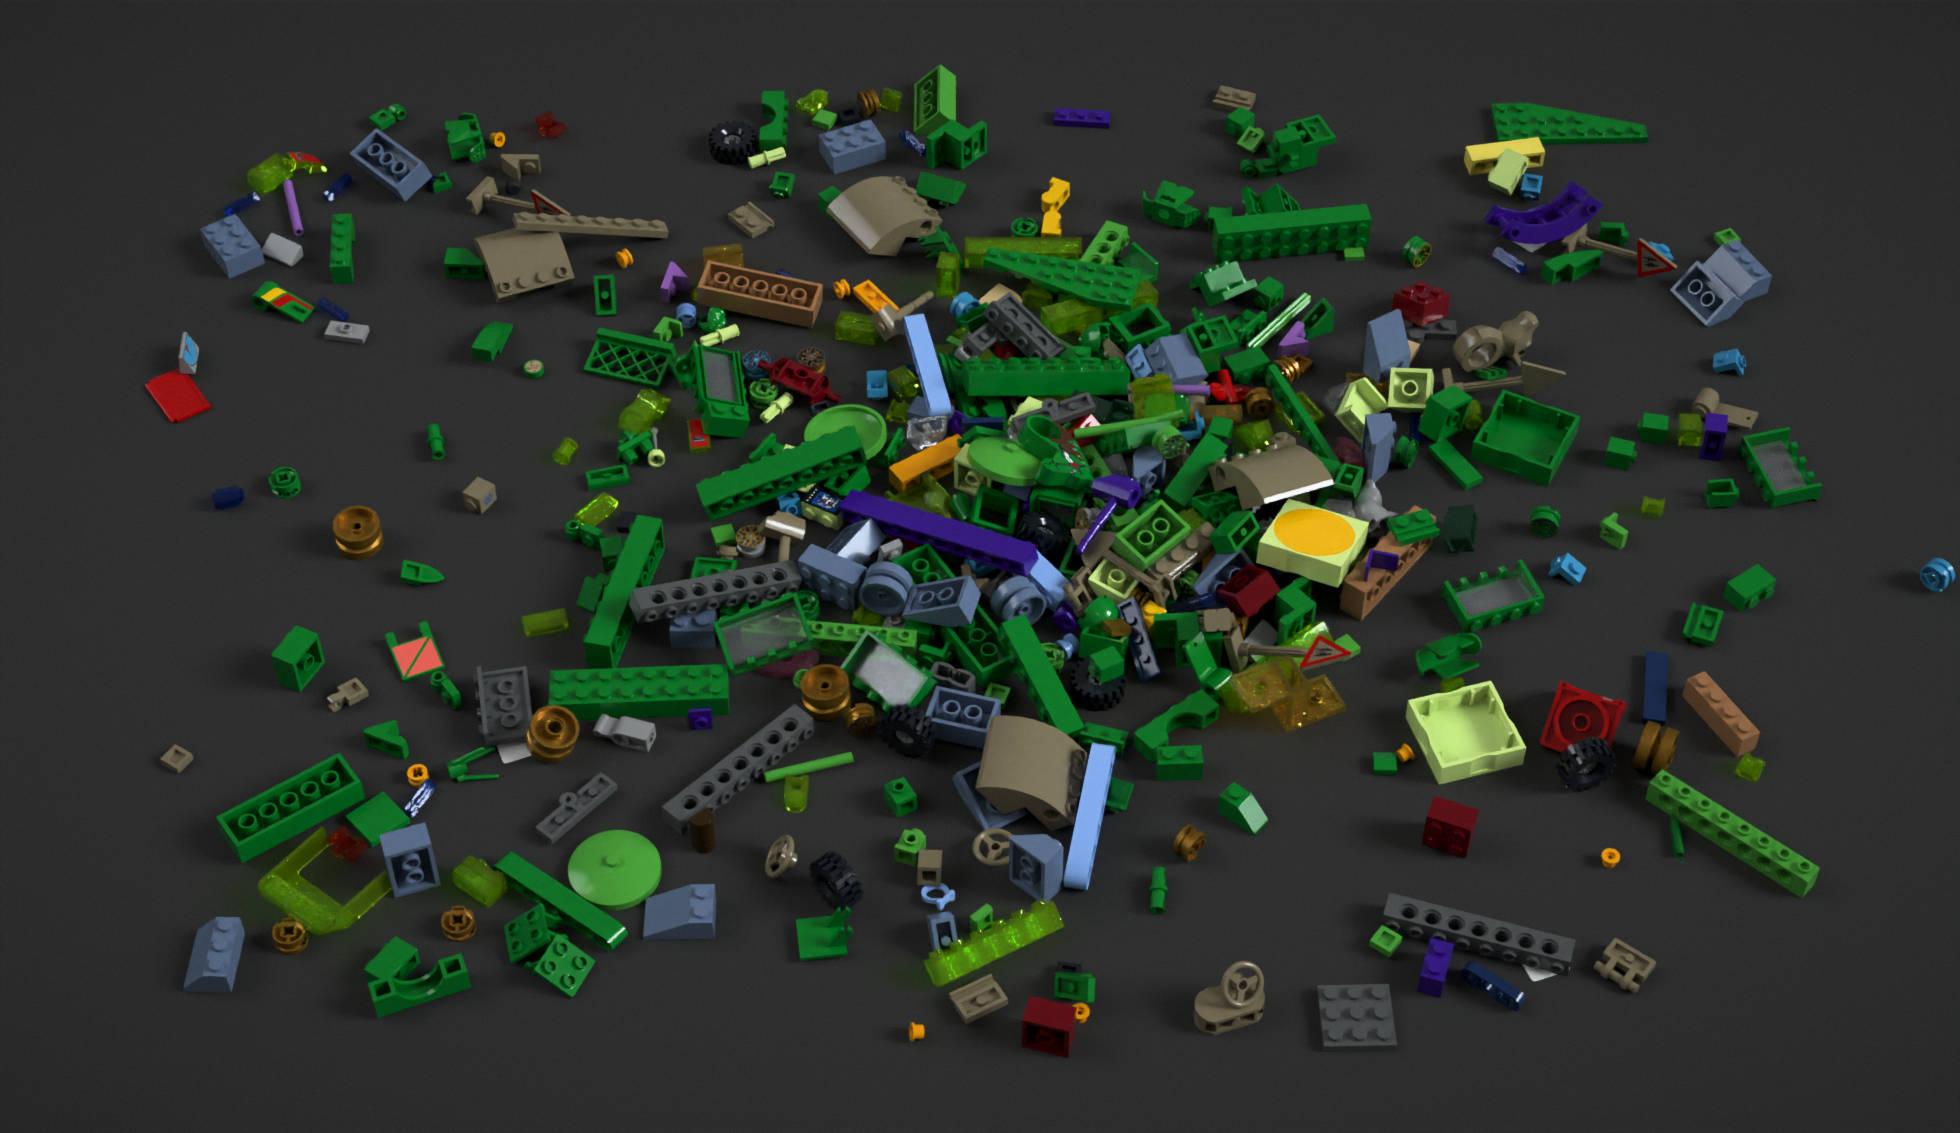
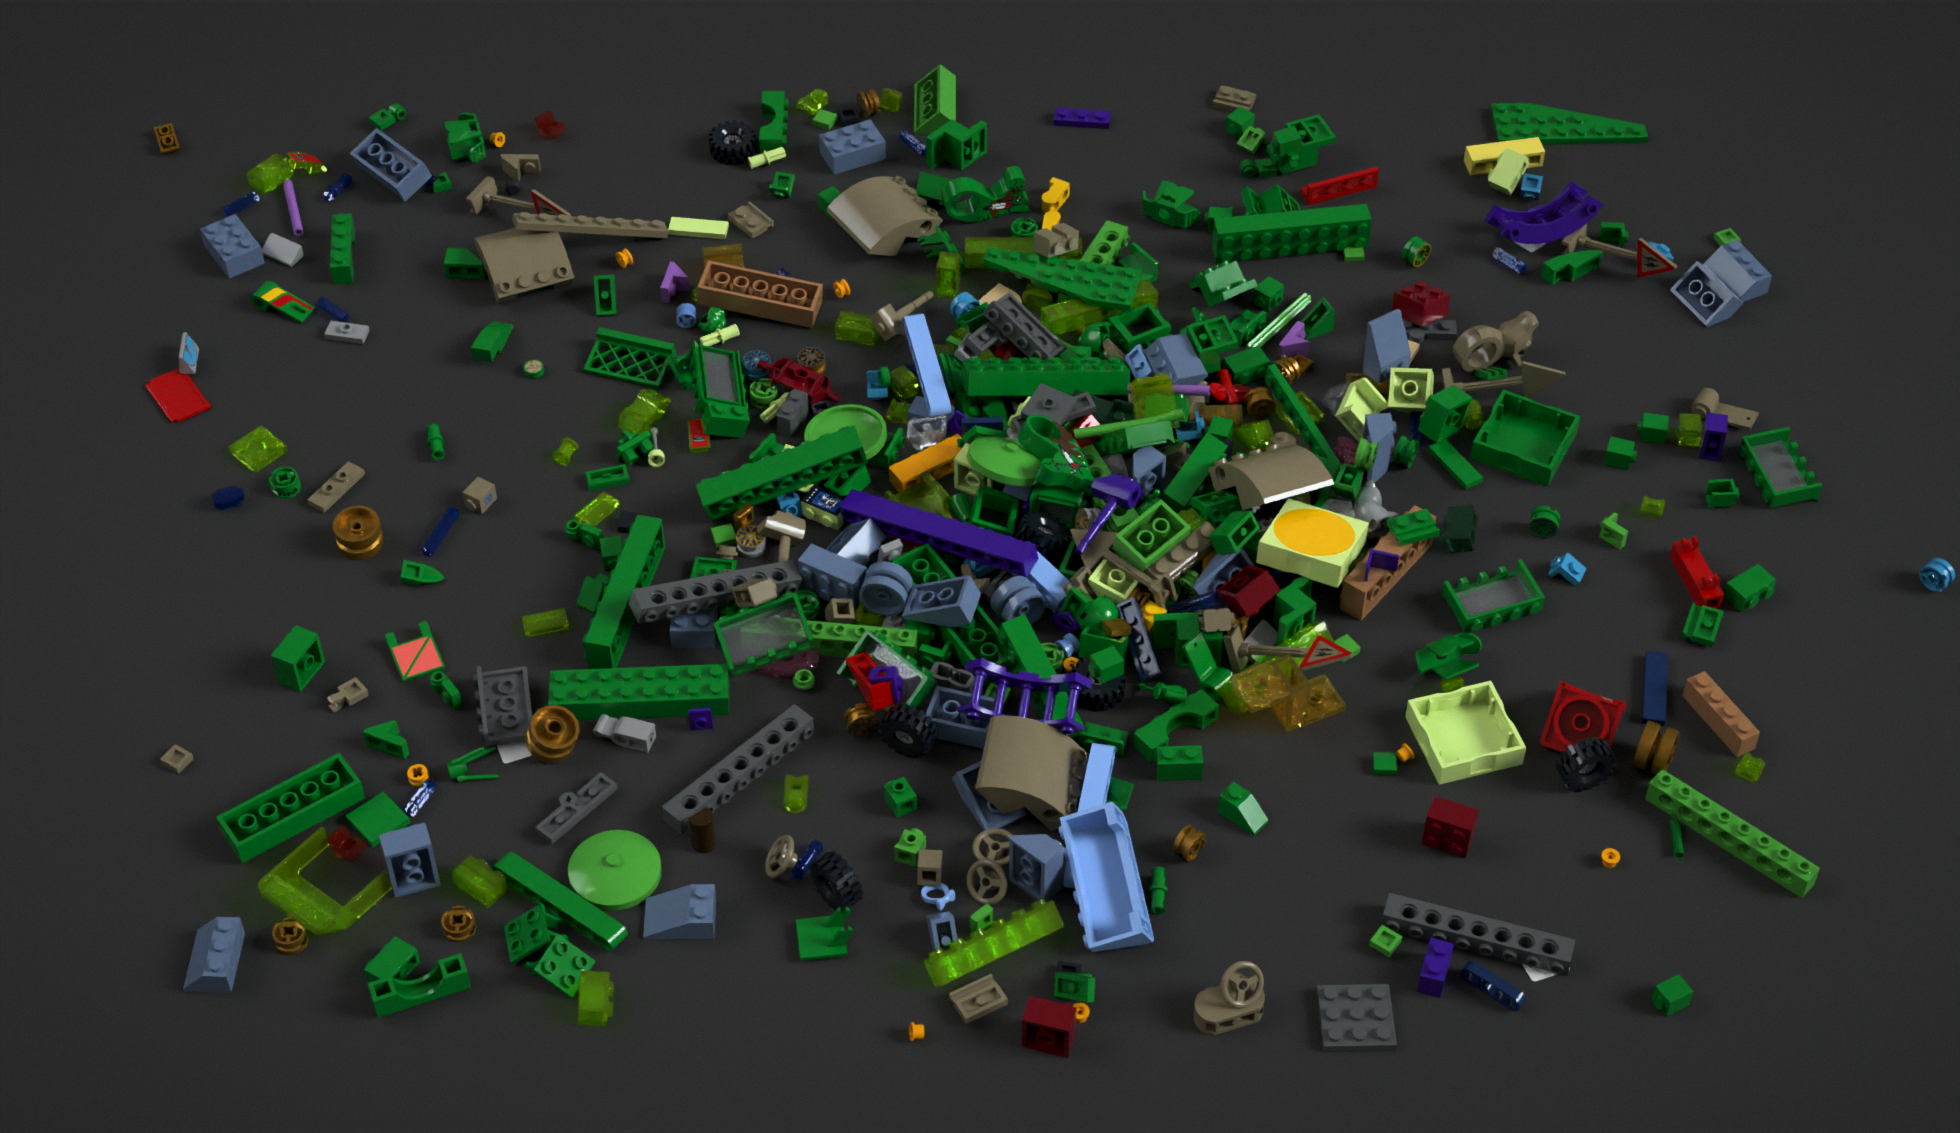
bright green bracket [653,316,683,342] -> none
bright green piece [763,752,854,783] -> none
pearl gold wheel [800,664,851,721] -> none
light orange plate [853,280,899,313] -> none
bright green wheel [1152,425,1186,459] -> none
dark tan plate [1593,938,1656,993] -> none
dark azure bracket [1713,348,1746,376] -> none
none -> pearl gold slope [153,123,180,154]
none -> clear neon green plate [228,425,288,473]
none -> dark tan plate [307,461,365,513]
none -> clear blue axle [422,507,459,557]
none -> clear neon green brick [577,971,614,1026]
none -> yellowish green tile [668,217,729,239]
none -> dark tan brick [732,578,777,608]
none -> pearl gold tile [733,503,754,530]
none -> dark grey brick [777,389,809,437]
none -> clear blue axle [791,840,823,880]
none -> dark tan brick [825,598,855,624]
none -> red slope [845,651,895,711]
none -> dark purple bracket [869,666,904,703]
none -> green tile [877,366,890,387]
none -> green animal [941,166,1030,222]
none -> dark purple fence [957,658,1092,735]
none -> dark tan piece [967,859,1007,905]
none -> dark grey plate [1021,383,1077,426]
none -> dark tan brick [1033,223,1079,258]
none -> green slope [1058,587,1094,626]
none -> light blue windscreen [1059,802,1154,952]
none -> light orange piece [1063,657,1079,674]
none -> green piece [1138,682,1187,705]
none -> red fence [1300,167,1379,205]
none -> bright green wheel [1354,439,1379,471]
none -> green brick [1652,974,1694,1017]
none -> red brick [1669,536,1724,609]

